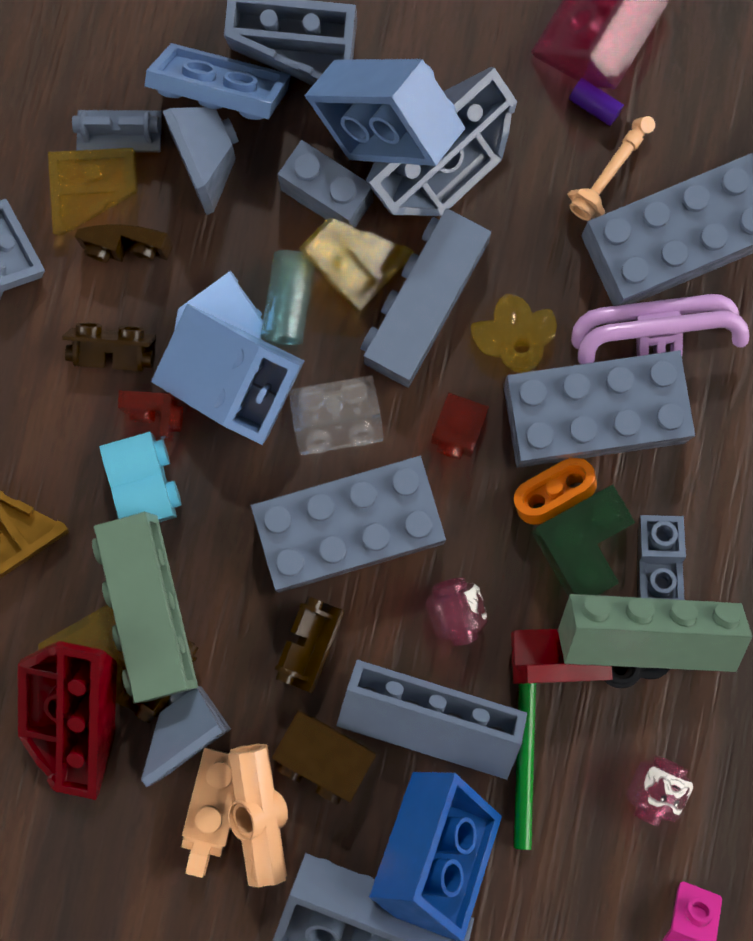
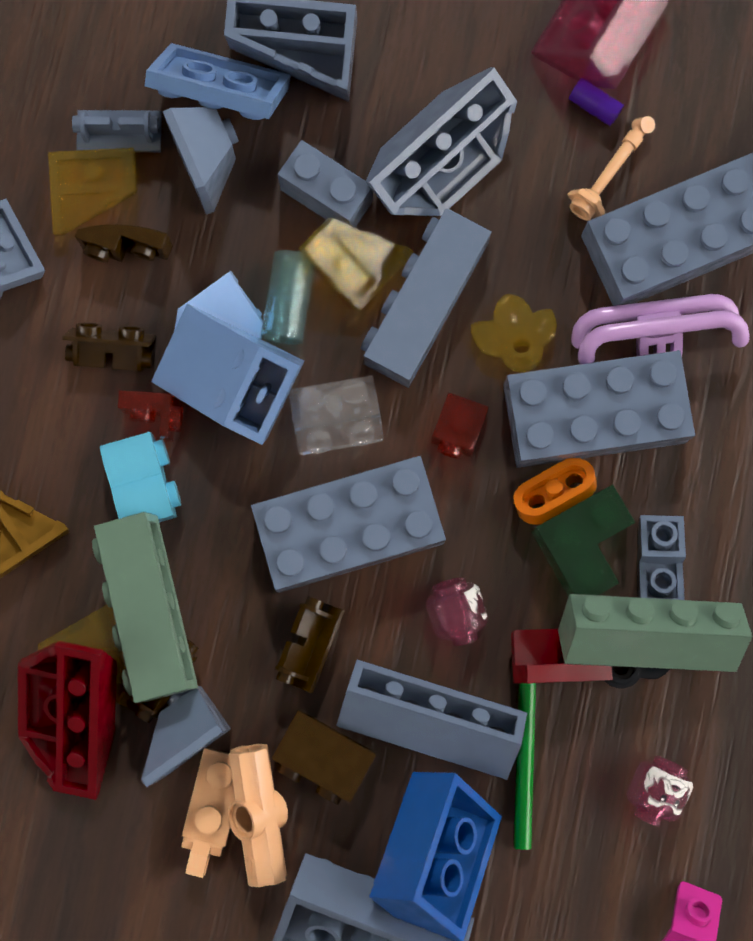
medium blue brick [304,59,465,166] -> none

